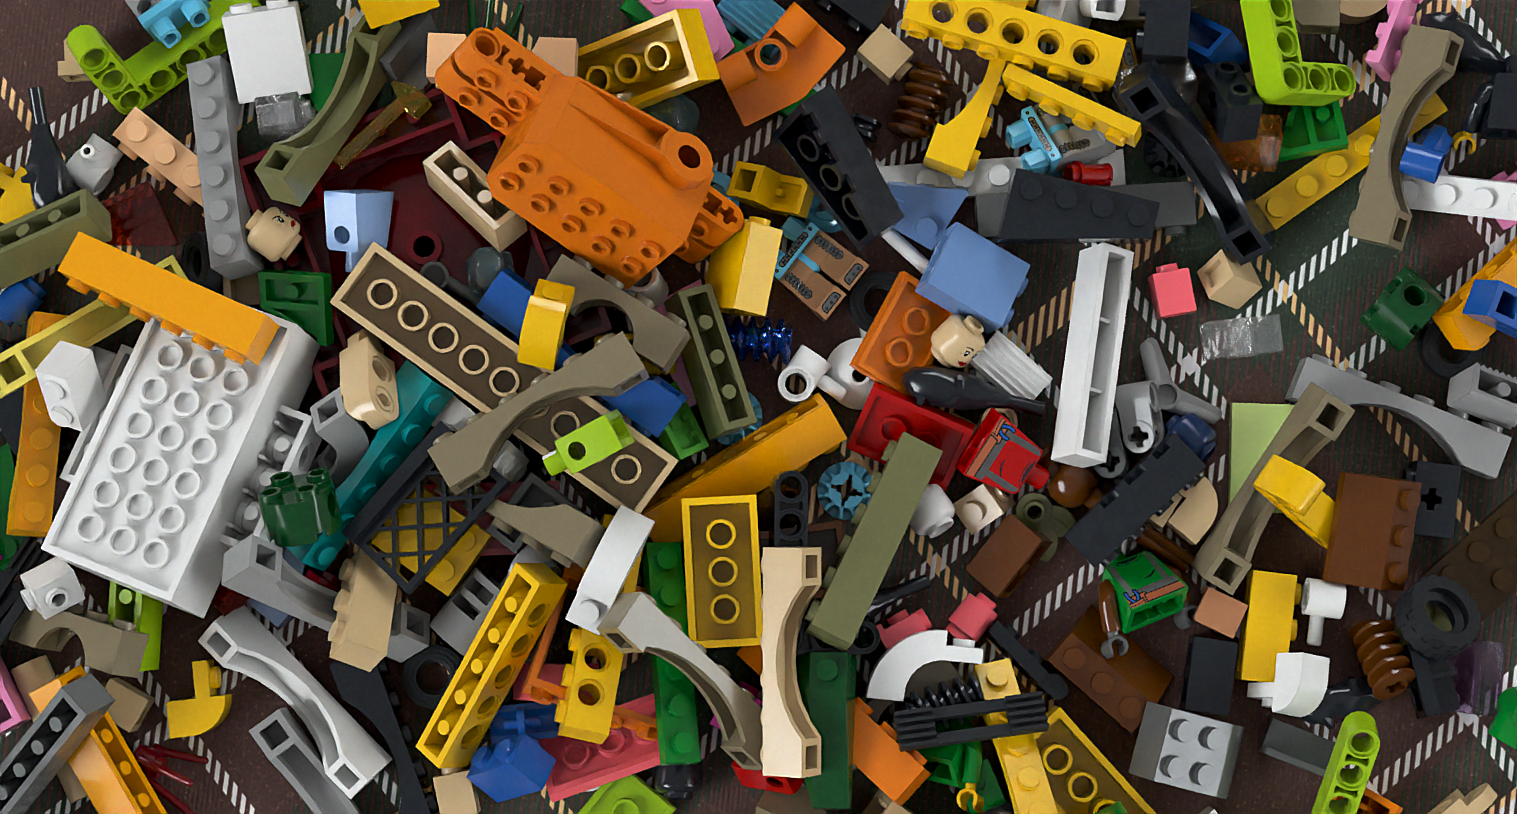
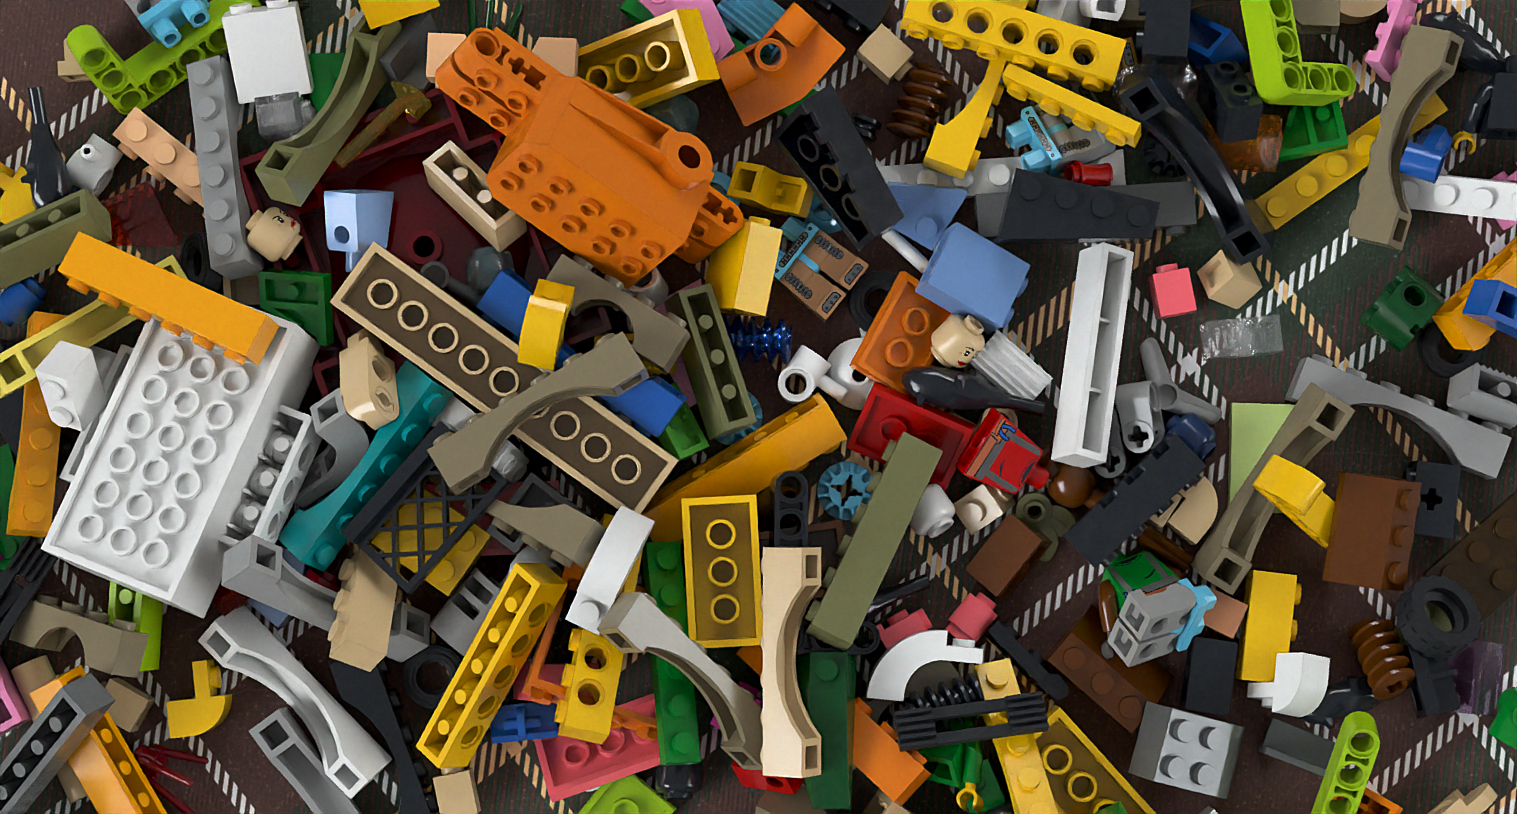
white brick [20,557,86,620] -> none
dark green brick [258,468,343,547] -> none
blue brick [466,734,556,803] -> none
lime torso [542,409,635,476] -> none
white piece [1299,578,1346,646] -> none
none -> light grey hips [1107,578,1217,667]

